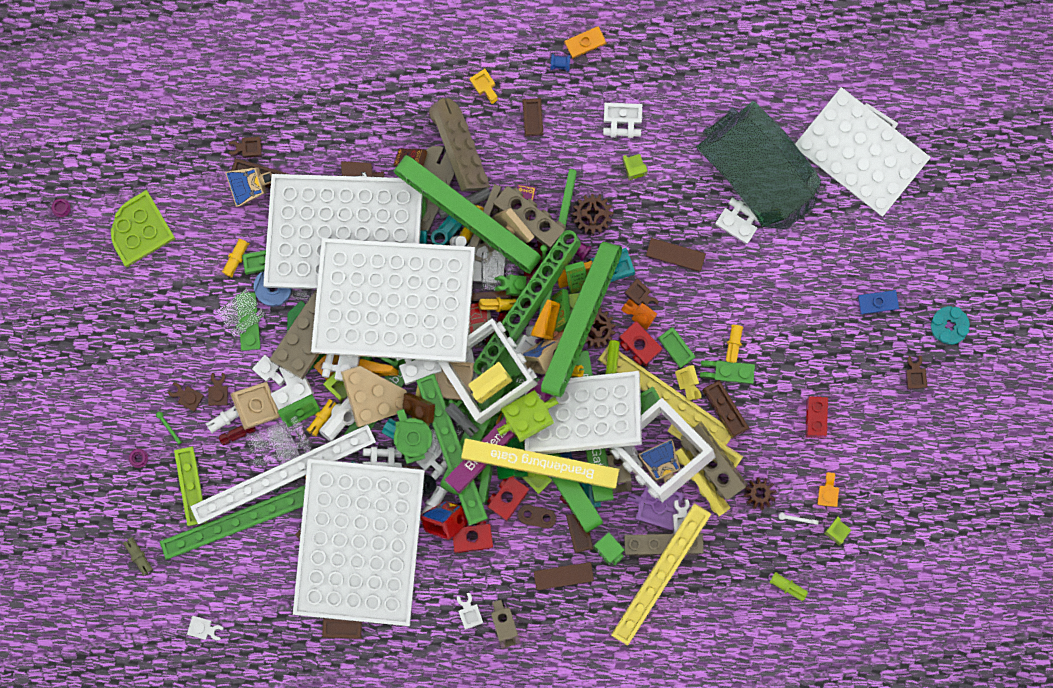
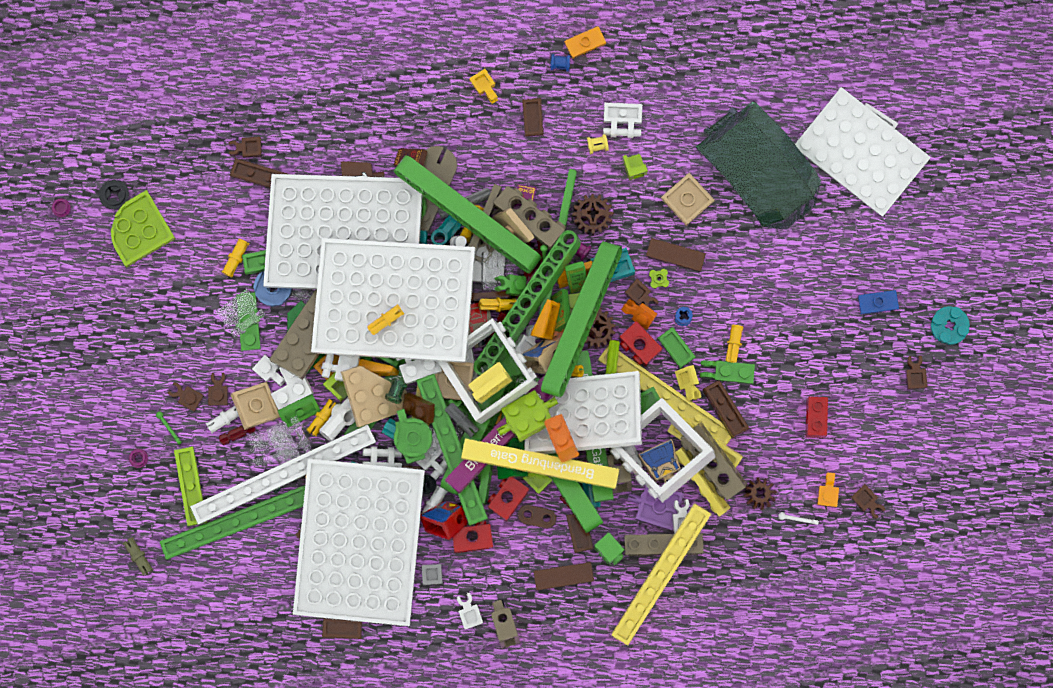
white plate [187,616,224,641] -> none
torso [225,167,272,207] -> none
dark tan plate [429,98,490,191] -> none
white plate [715,198,764,244] -> none
lime axle [769,572,808,601] -> none
lime panel [824,517,851,545] -> none
none -> black gear [99,180,130,210]
none -> yellow axle [367,304,404,335]
none -> clear green bush [385,379,408,404]
none -> light grey plate [422,564,443,585]
none -> orange brick [544,414,579,463]
none -> light yellow bush [587,134,609,154]
none -> lime plate [649,269,669,289]
none -> tan plate [661,173,715,226]
none -> blue bush [675,307,693,326]
none -> reddish brown plate [850,484,886,519]

